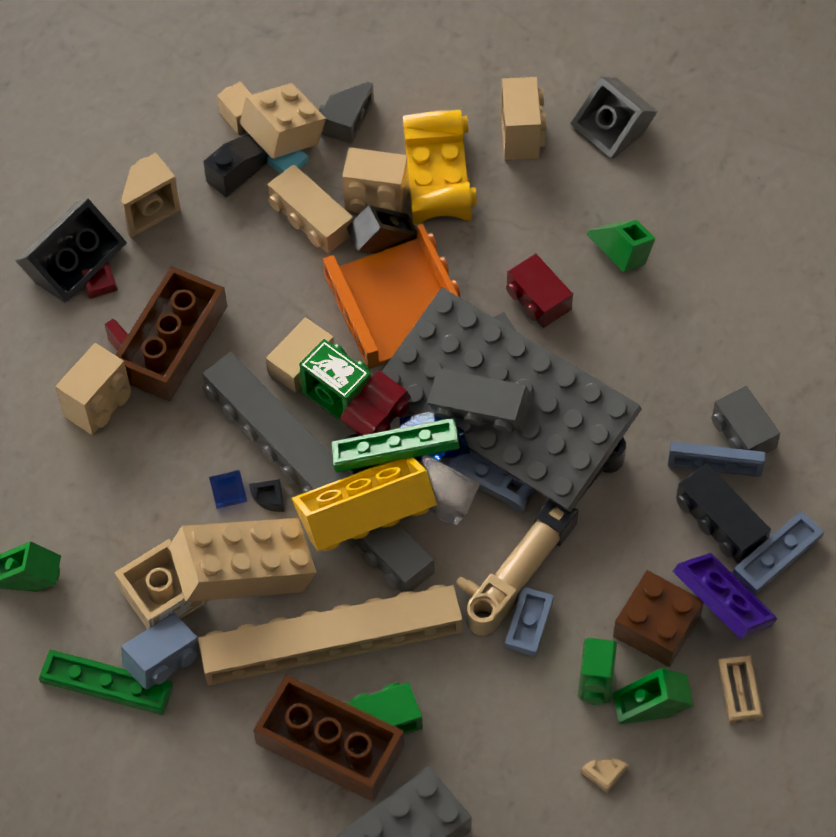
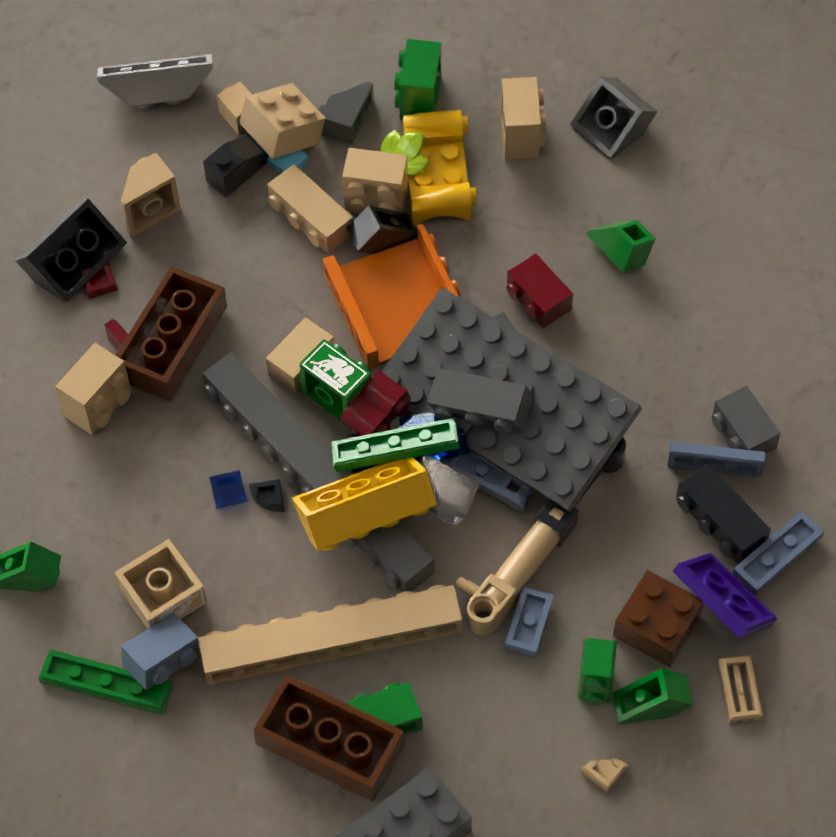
tan brick [169,518,317,602] -> none
none -> light grey wedge [97,54,213,108]
none -> lime plate [381,130,429,176]
none -> green brick [394,39,442,120]

